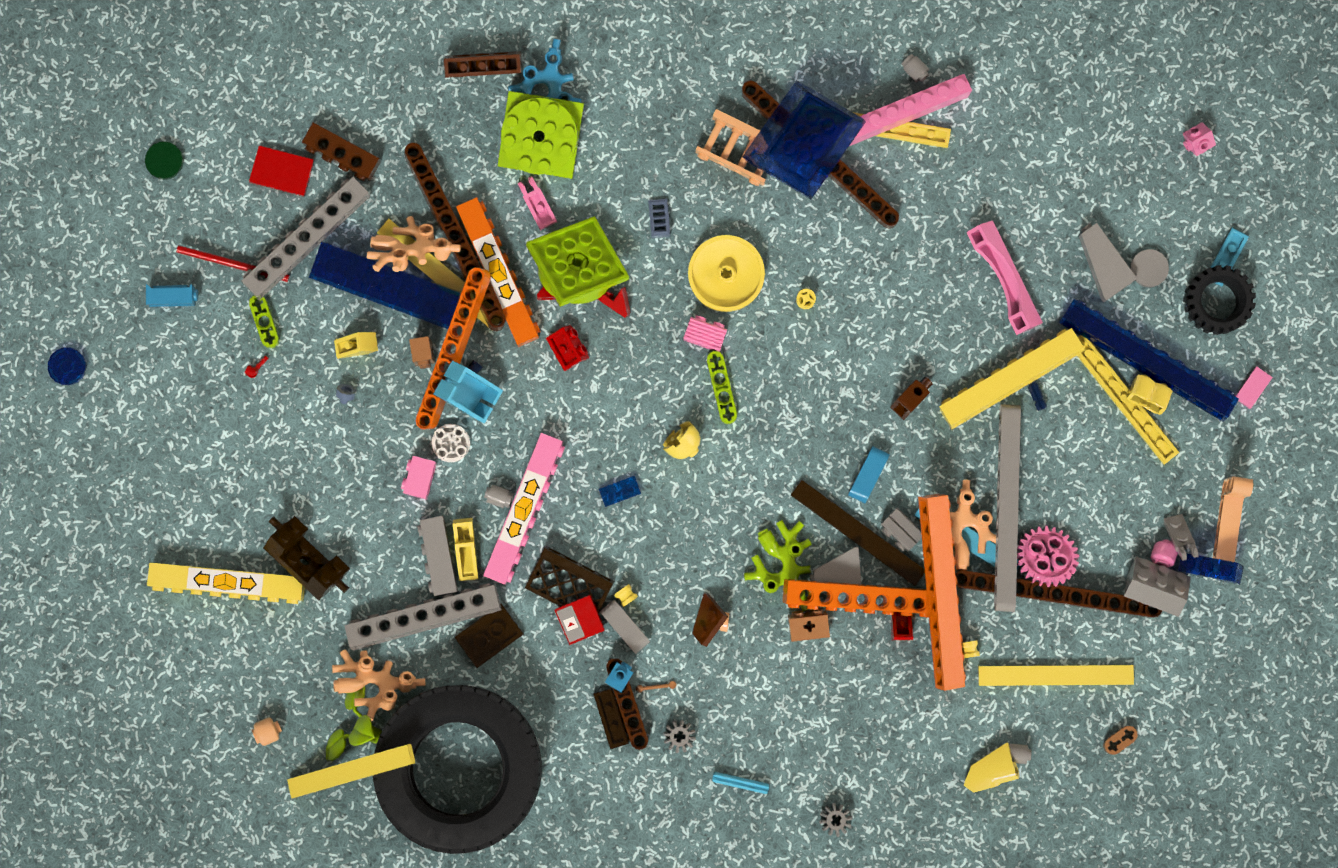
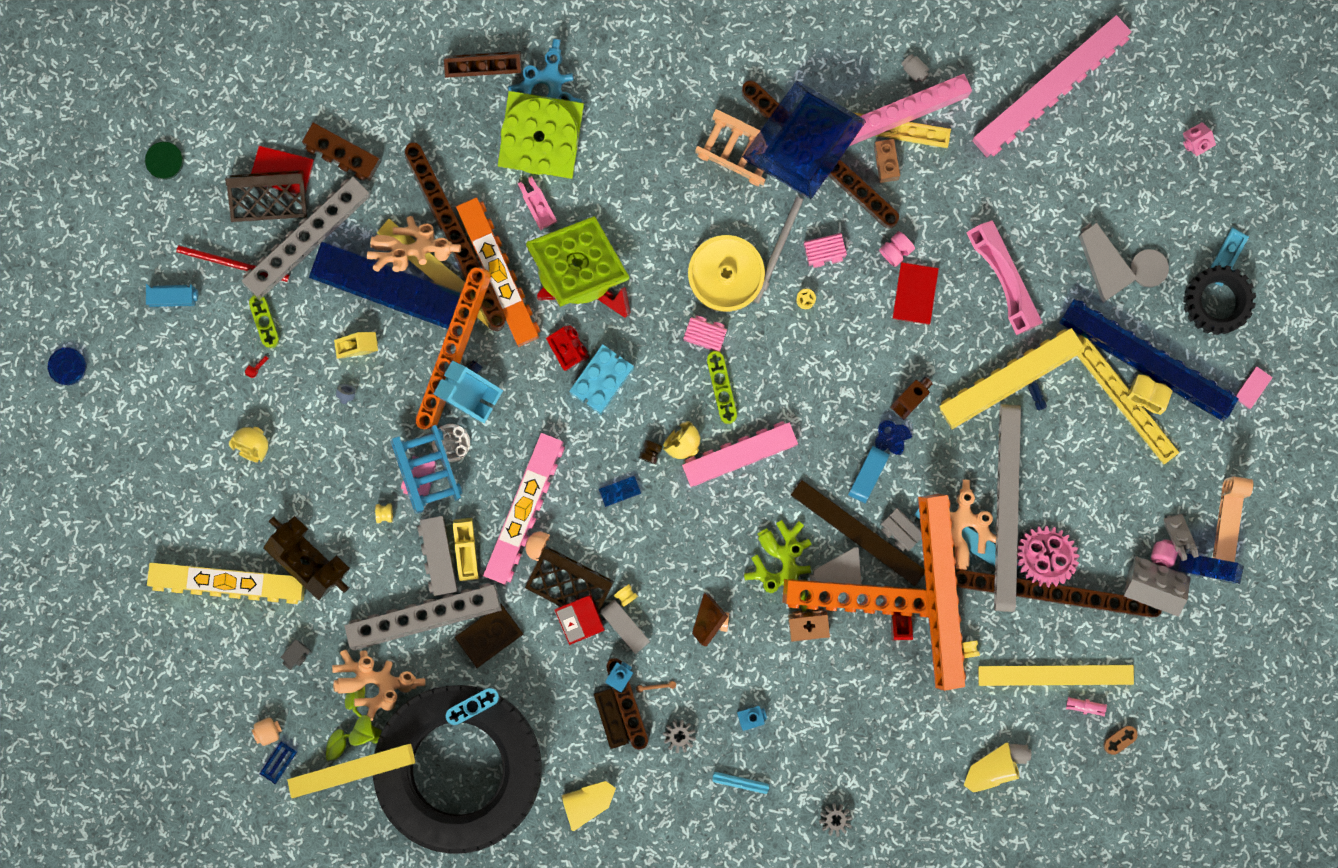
medium nougat brick [409,336,435,369] -> none
light grey brick [484,485,514,508] -> none
sand blue slope [648,199,670,238] -> none
none -> dark brown fence [225,170,307,222]
none -> light yellow cylinder [229,427,268,462]
none -> clear blue tile [259,741,298,785]
none -> dark grey brick [280,639,312,670]
none -> light yellow wheel [375,503,393,523]
none -> dark azure fence [390,425,462,514]
none -> medium azure beam [446,688,499,725]
none -> light nougat hair [526,531,550,561]
none -> light yellow panel [562,781,616,831]
none -> medium azure piece [569,344,634,415]
none -> dark brown wheel [638,440,663,465]
none -> bright pink brick [682,421,798,487]
none -> dark azure brick [737,706,767,731]
none -> light grey bar [753,197,803,304]
none -> bright pink brick [803,233,847,268]
none -> medium nougat brick [874,139,900,183]
none -> clear blue plate [875,420,913,455]
none -> bright pink wheel [879,231,915,267]
none -> red tile [892,262,939,325]
none -> bright pink brick [972,15,1131,158]
none -> bright pink pin [1066,697,1107,717]

